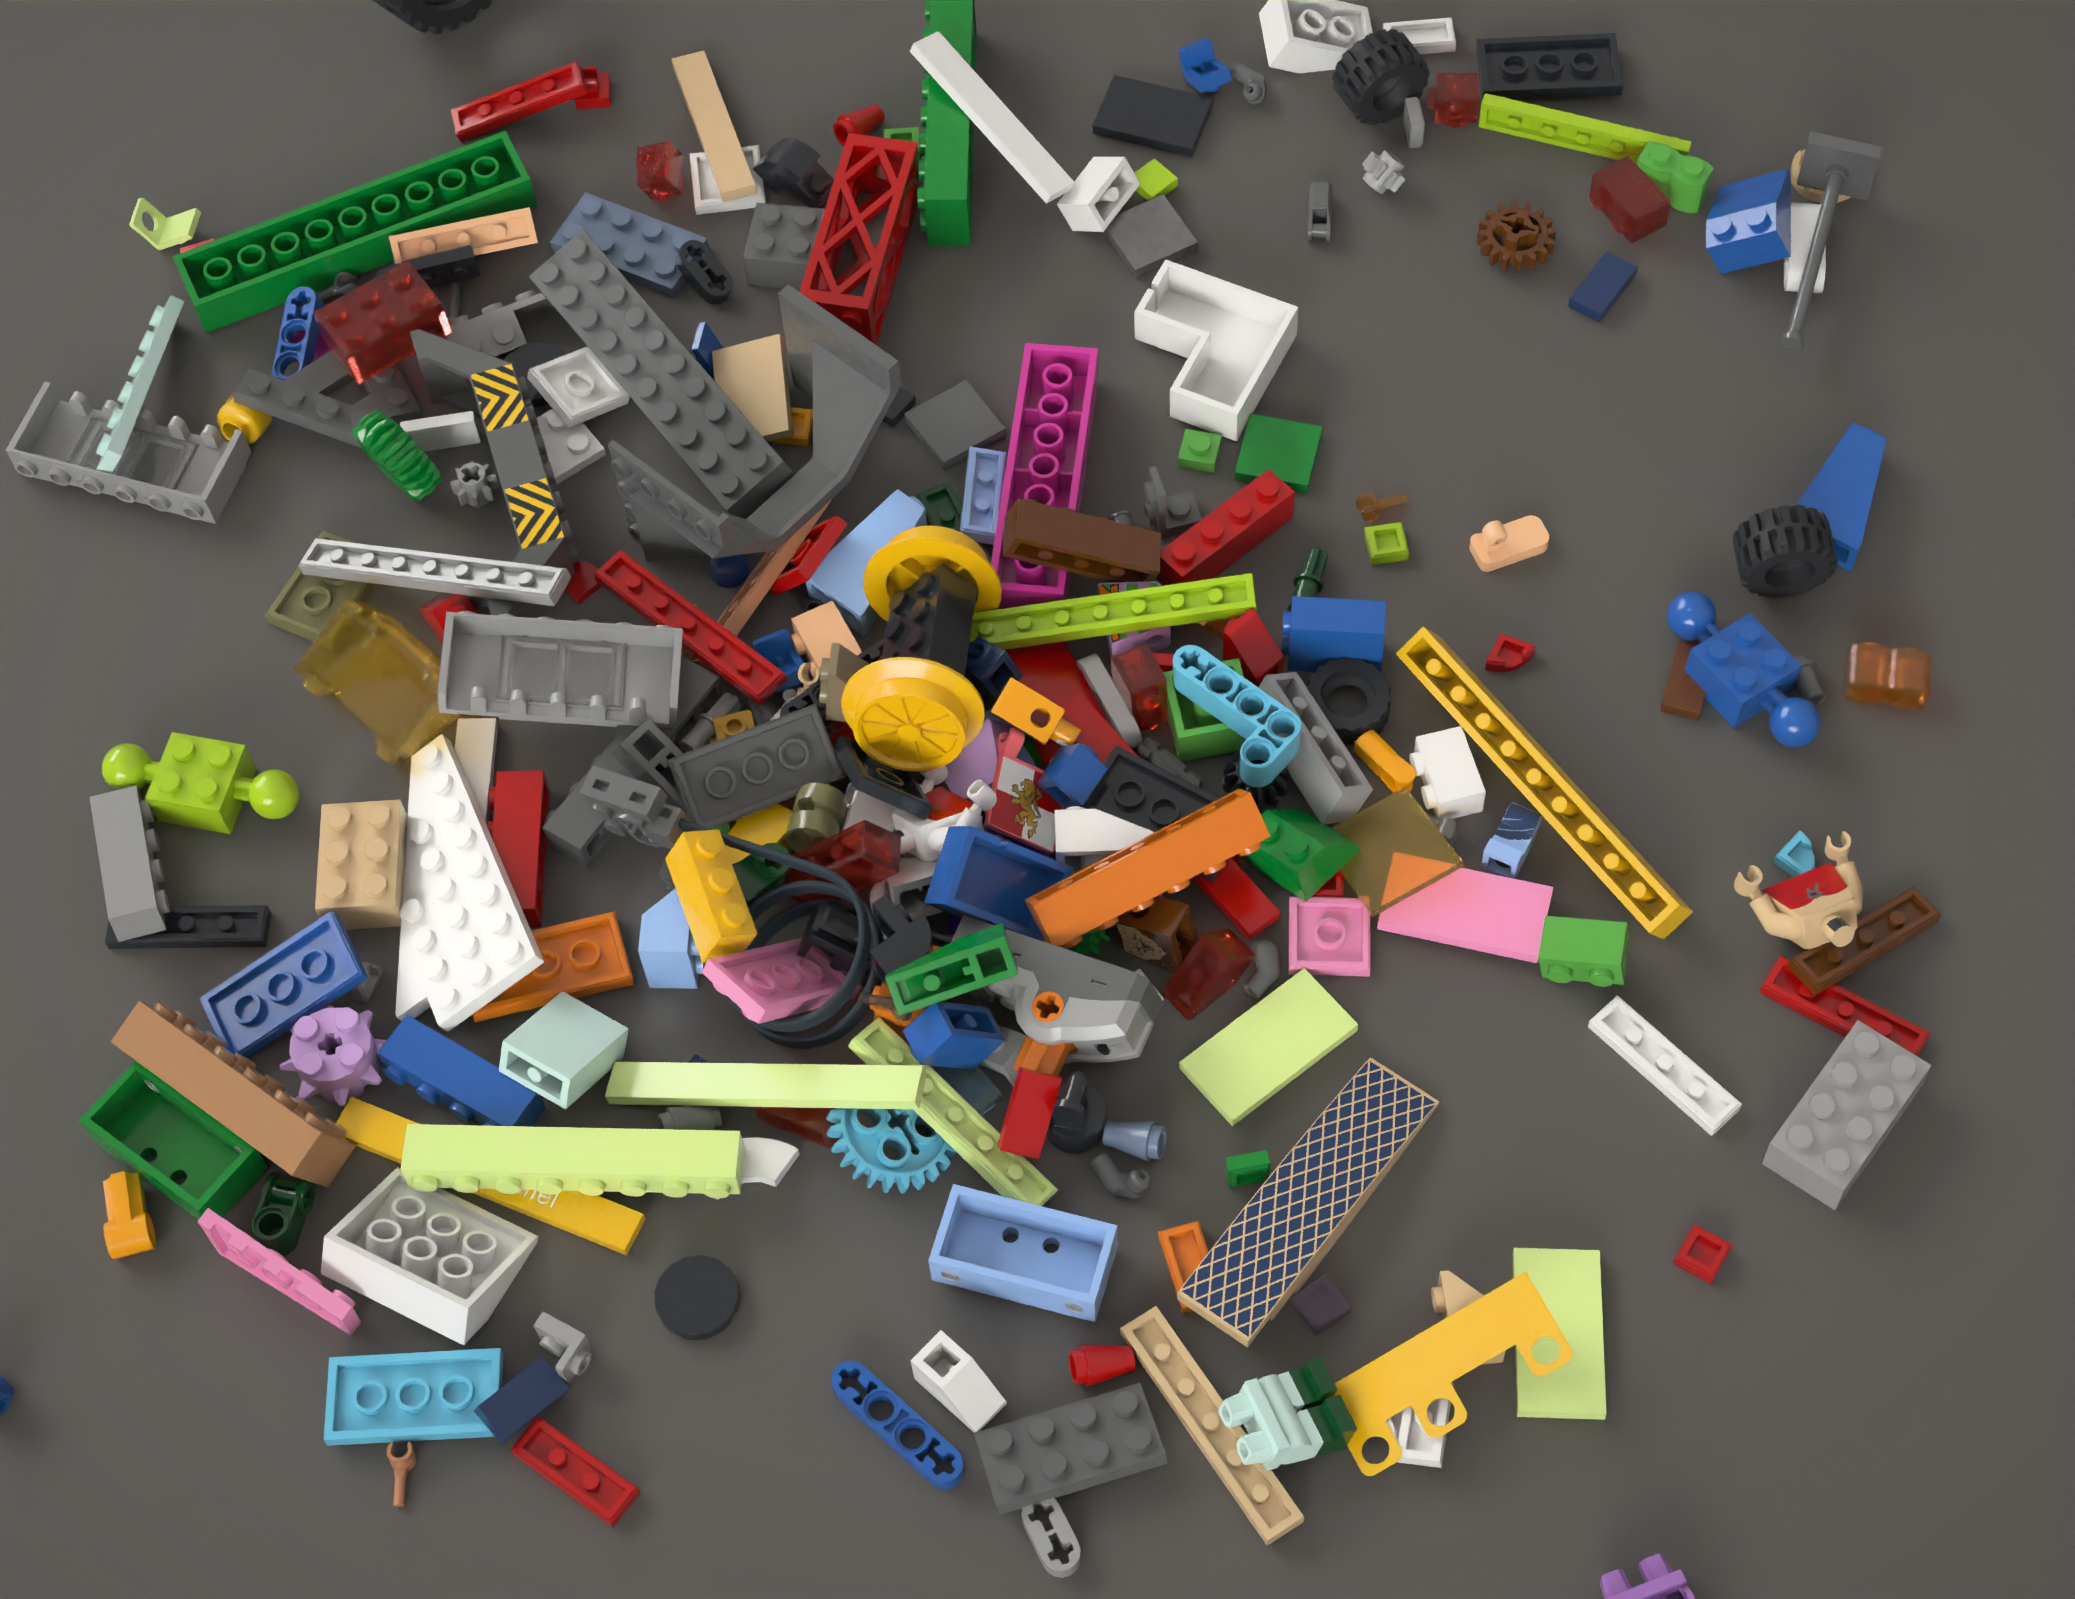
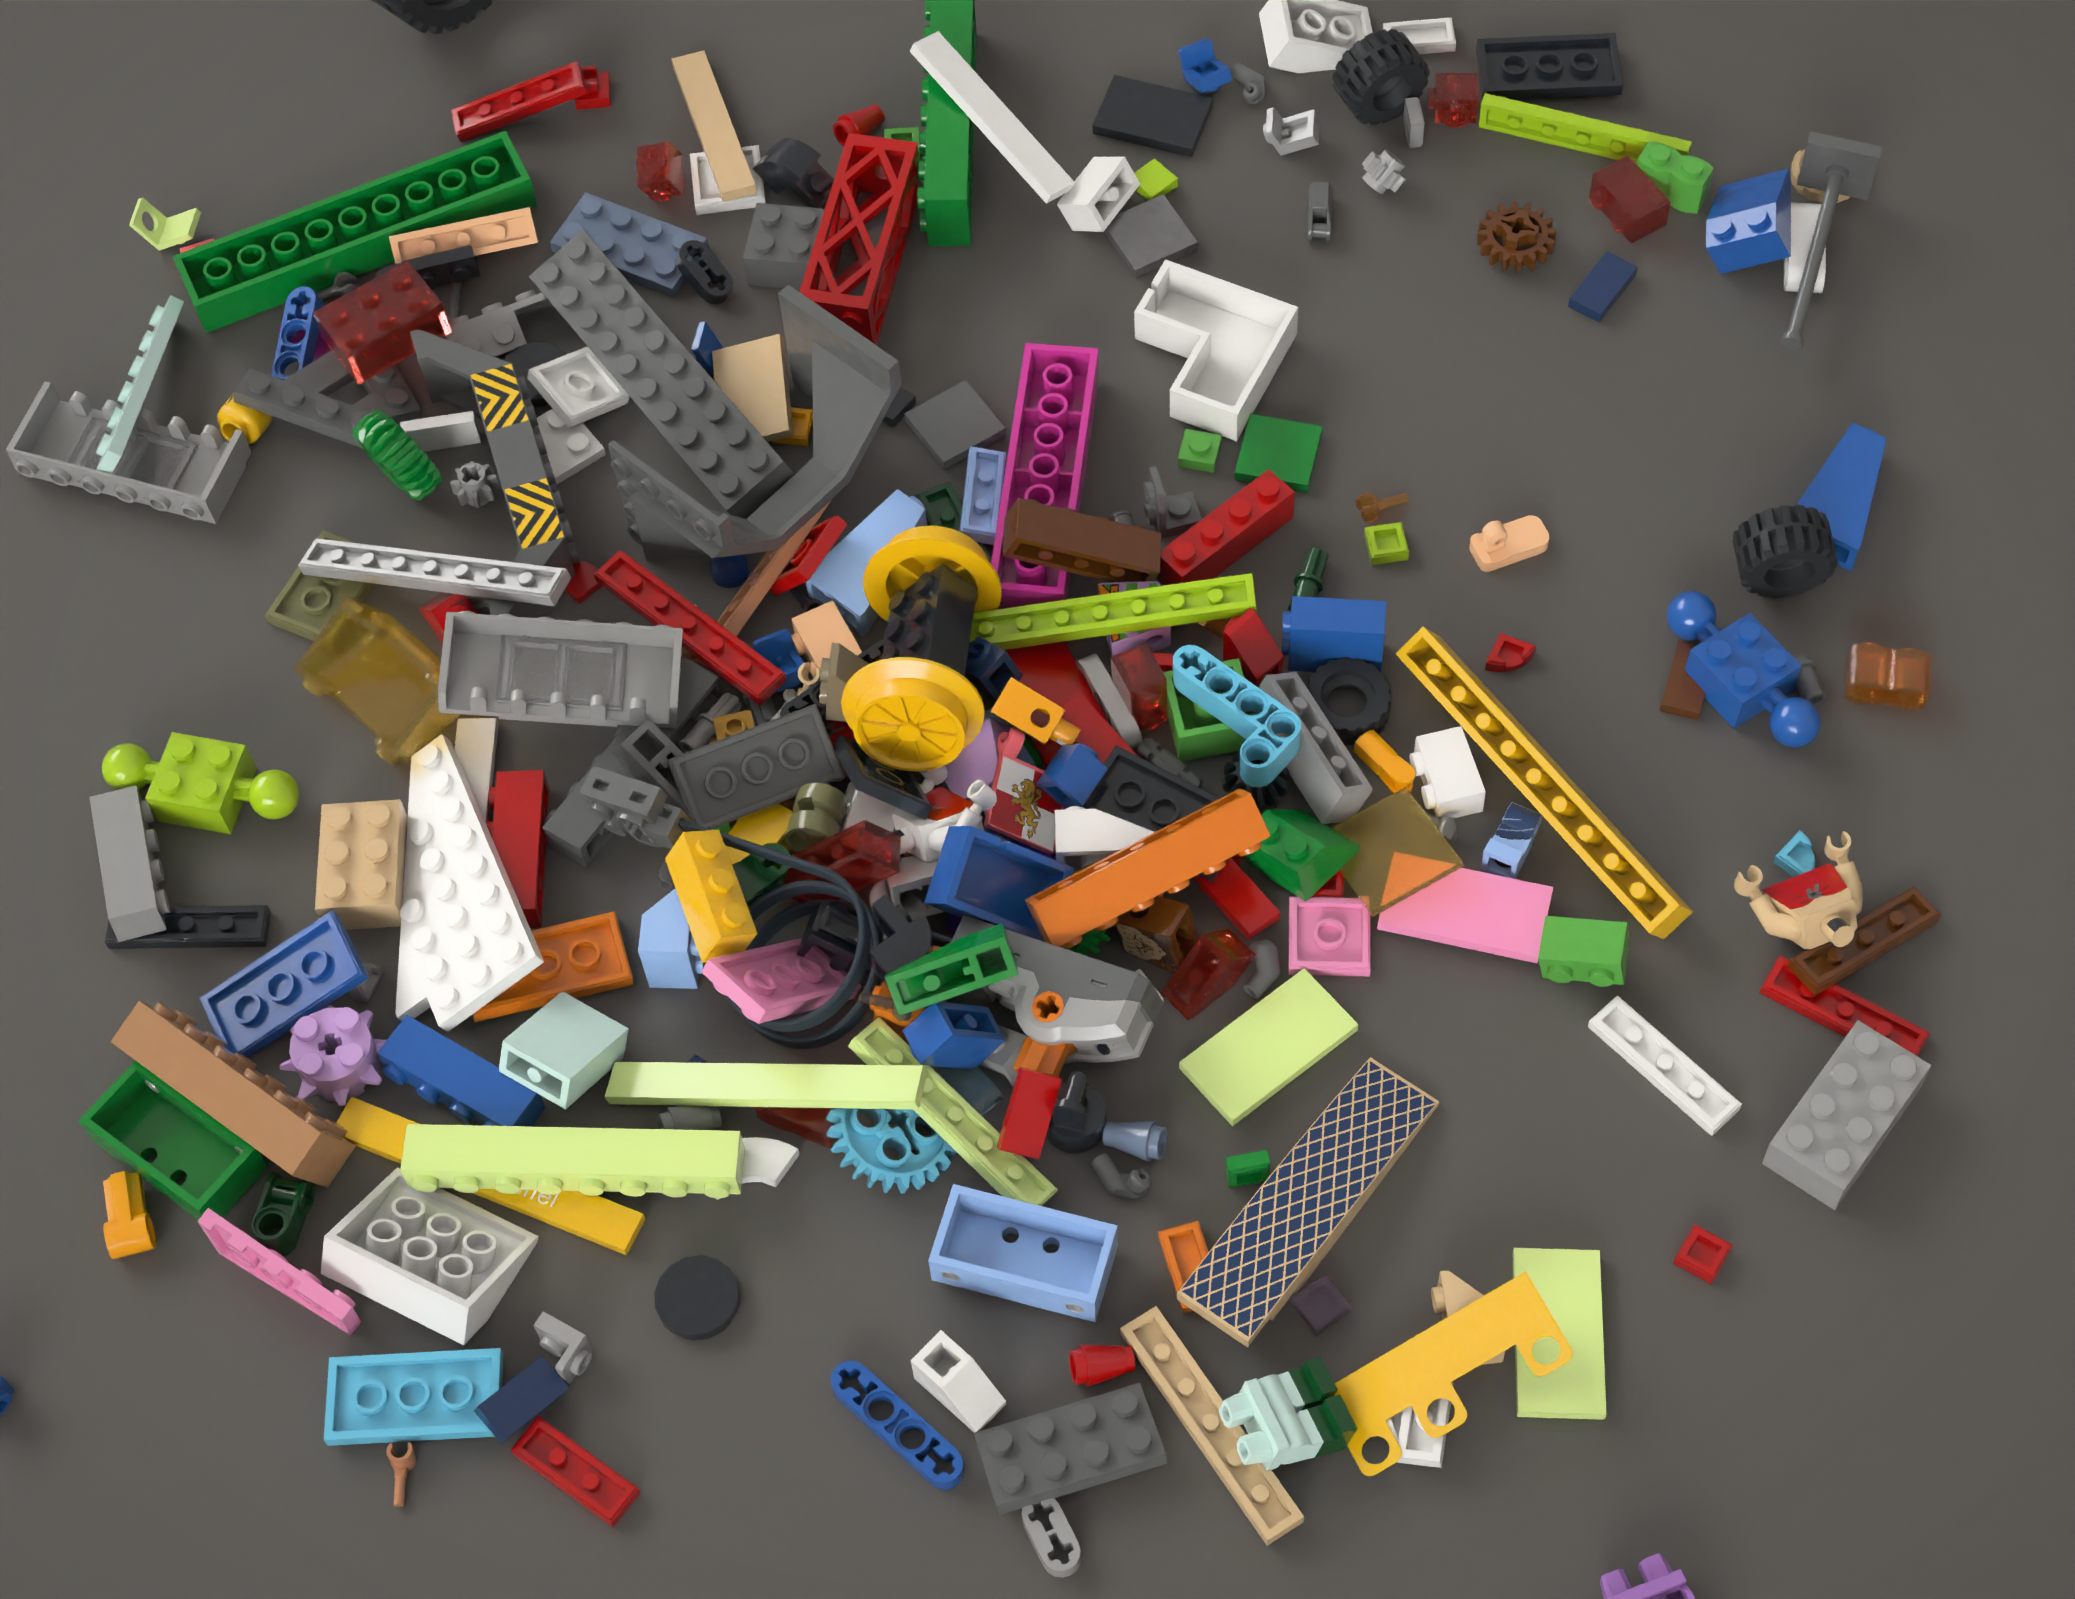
none -> light grey bracket [1263,107,1320,156]

